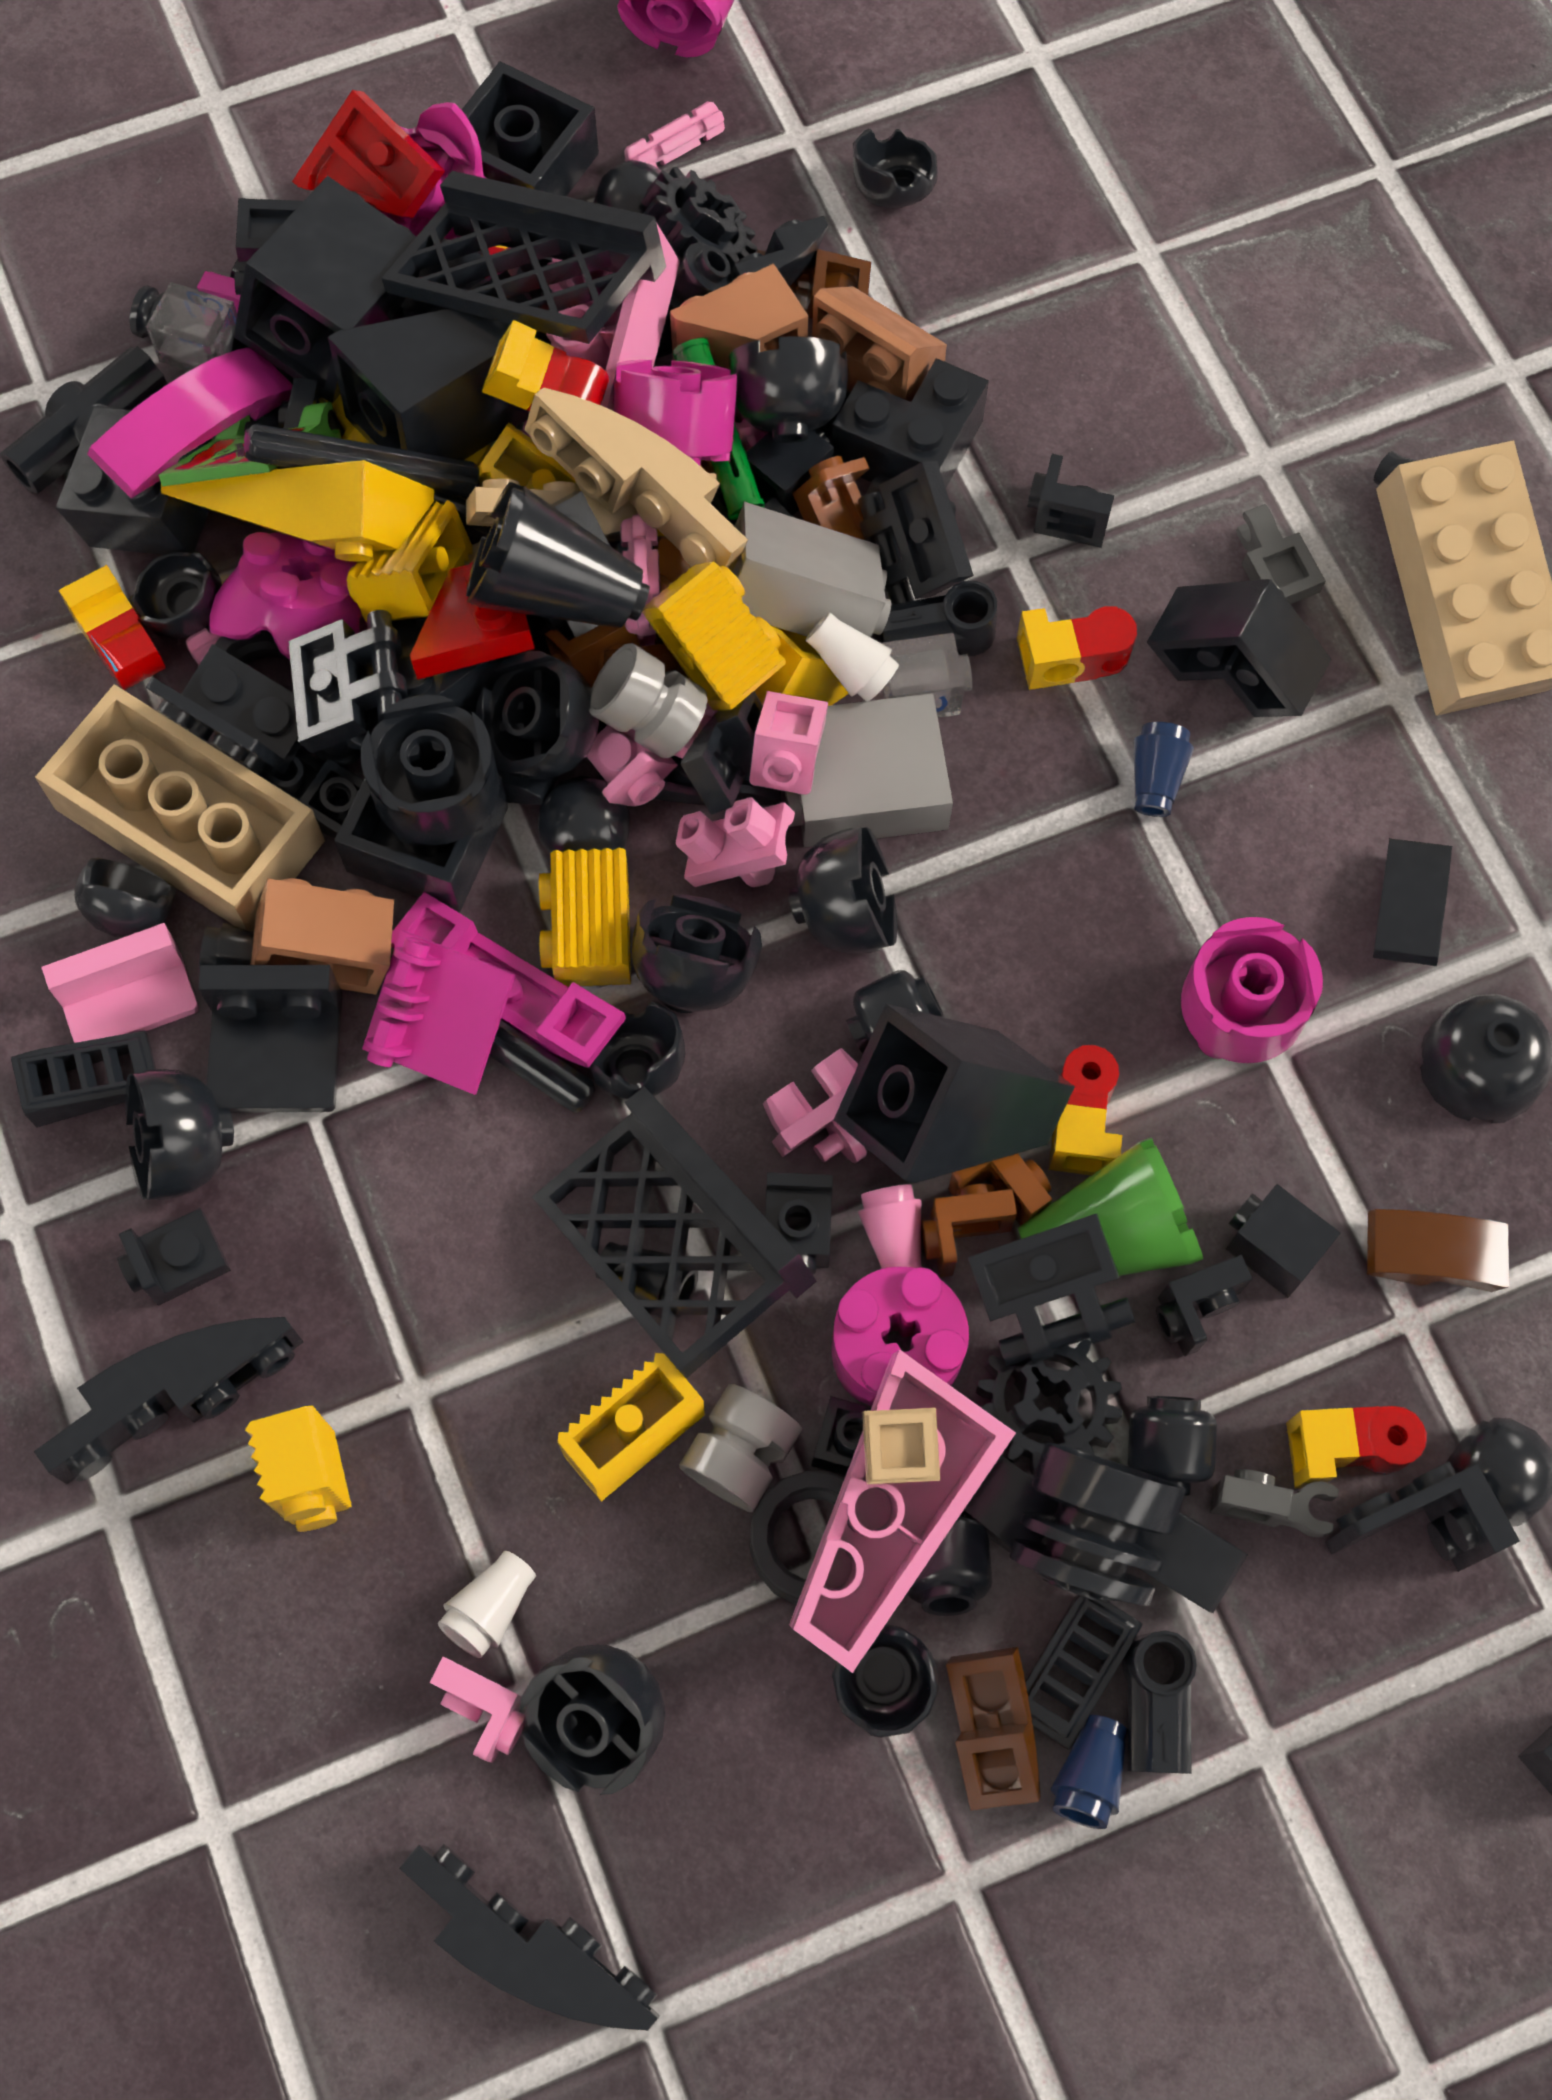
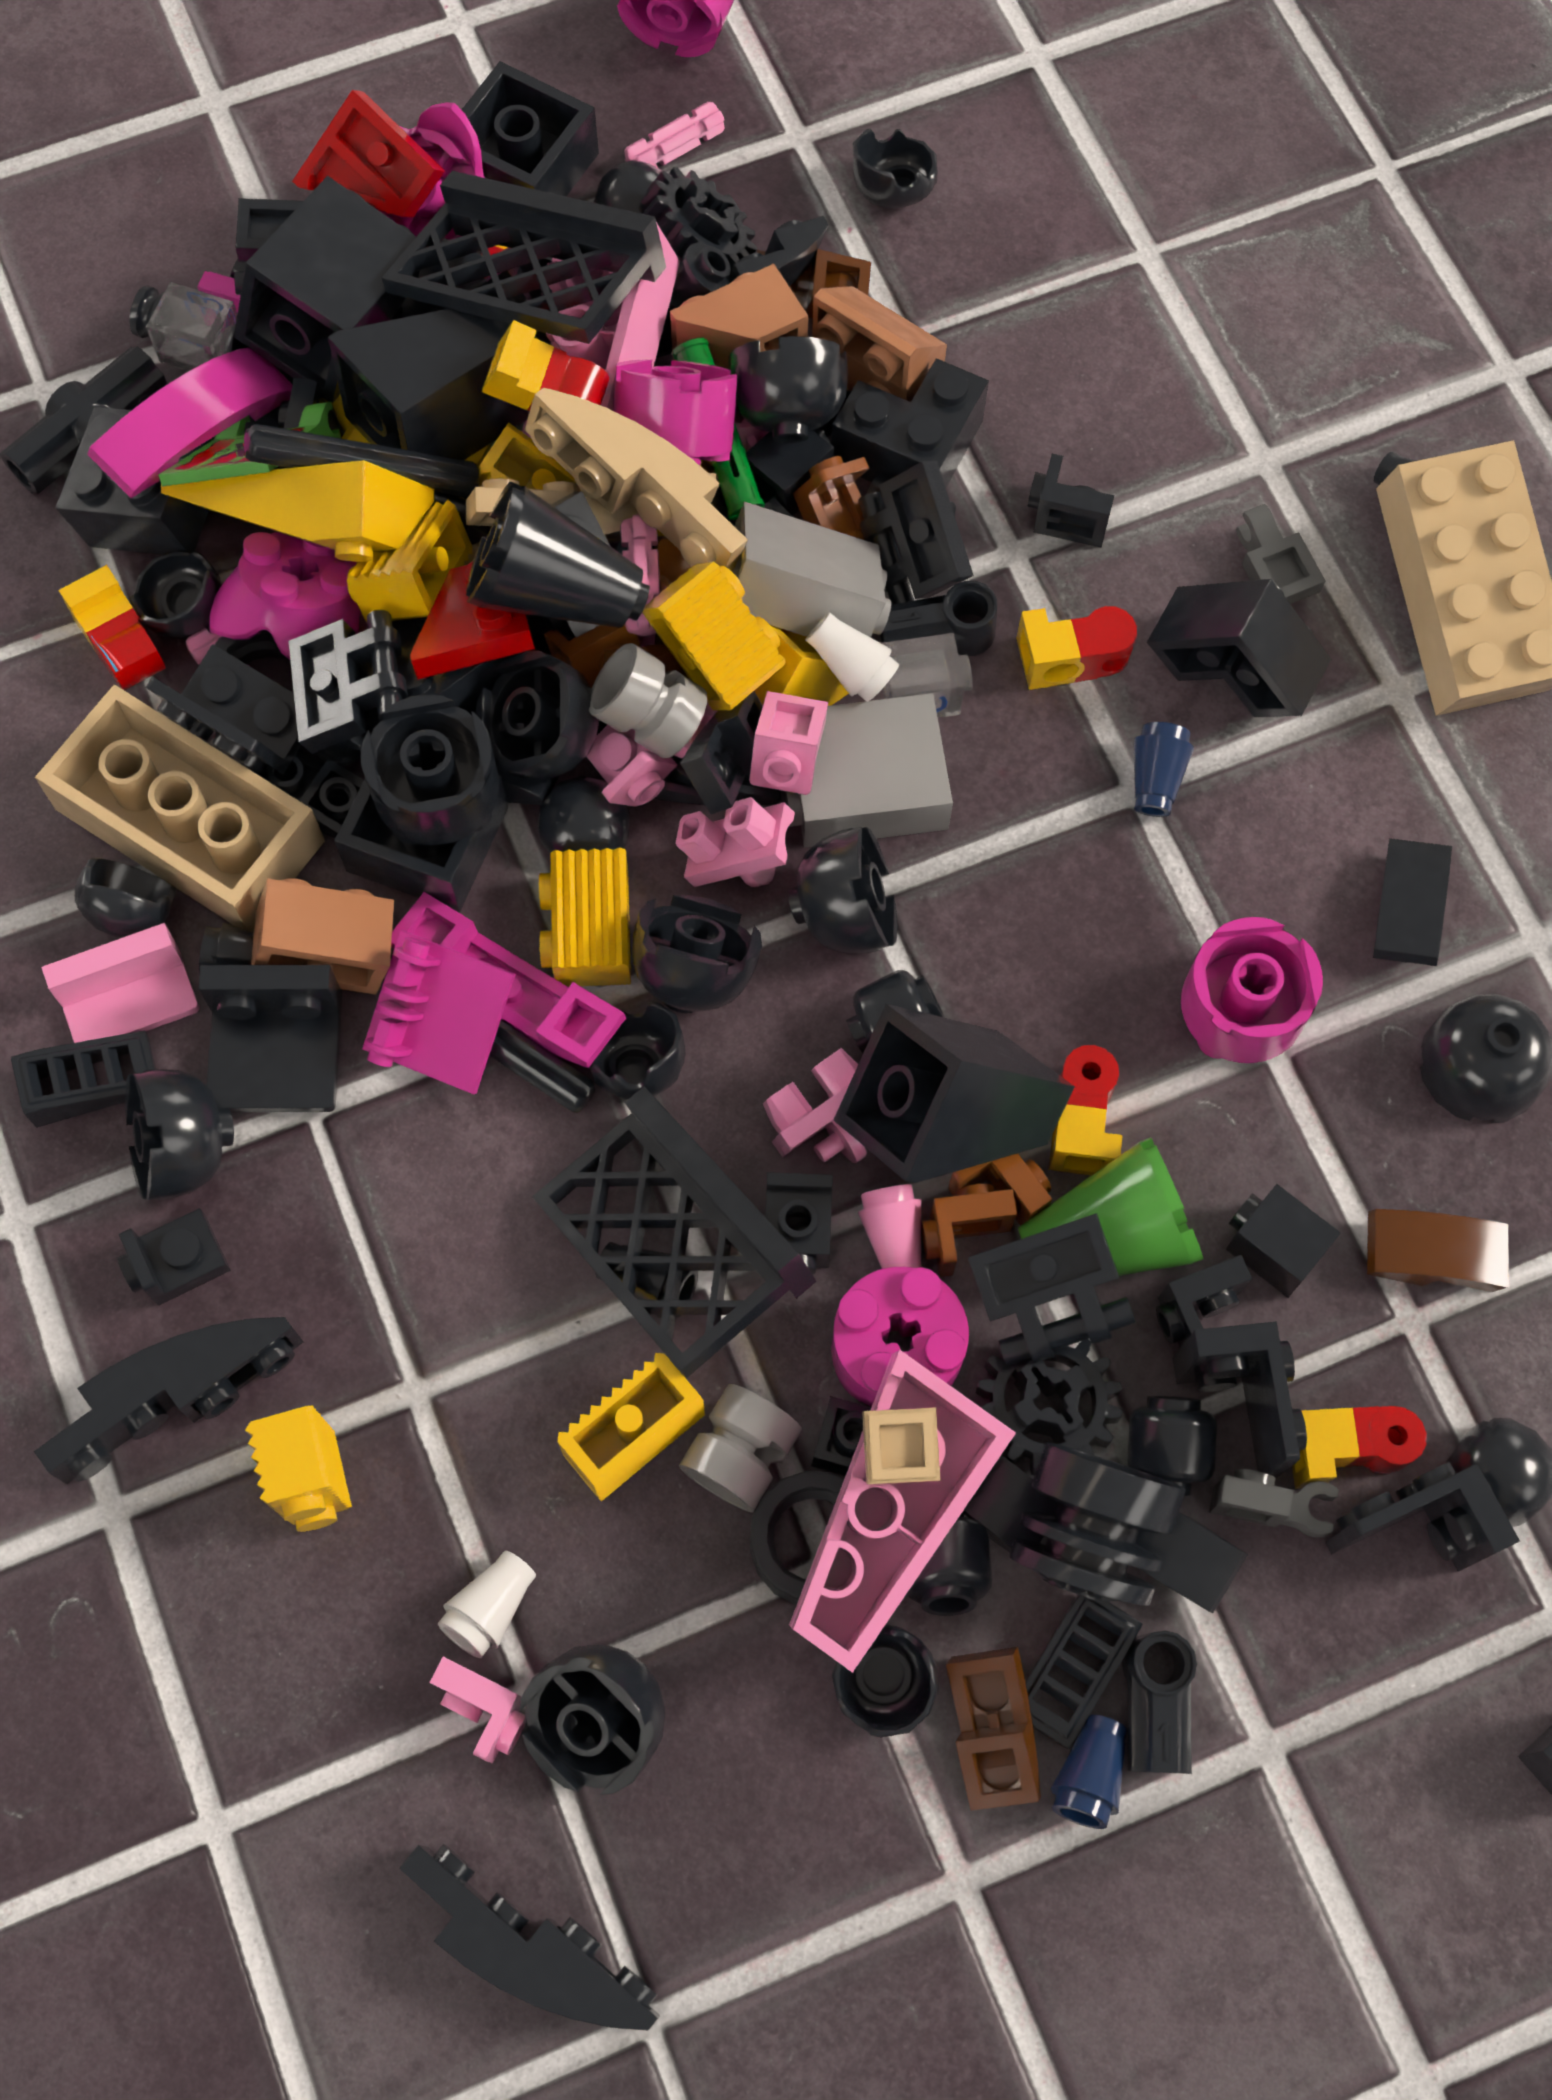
none -> black bracket [1172,1321,1307,1478]

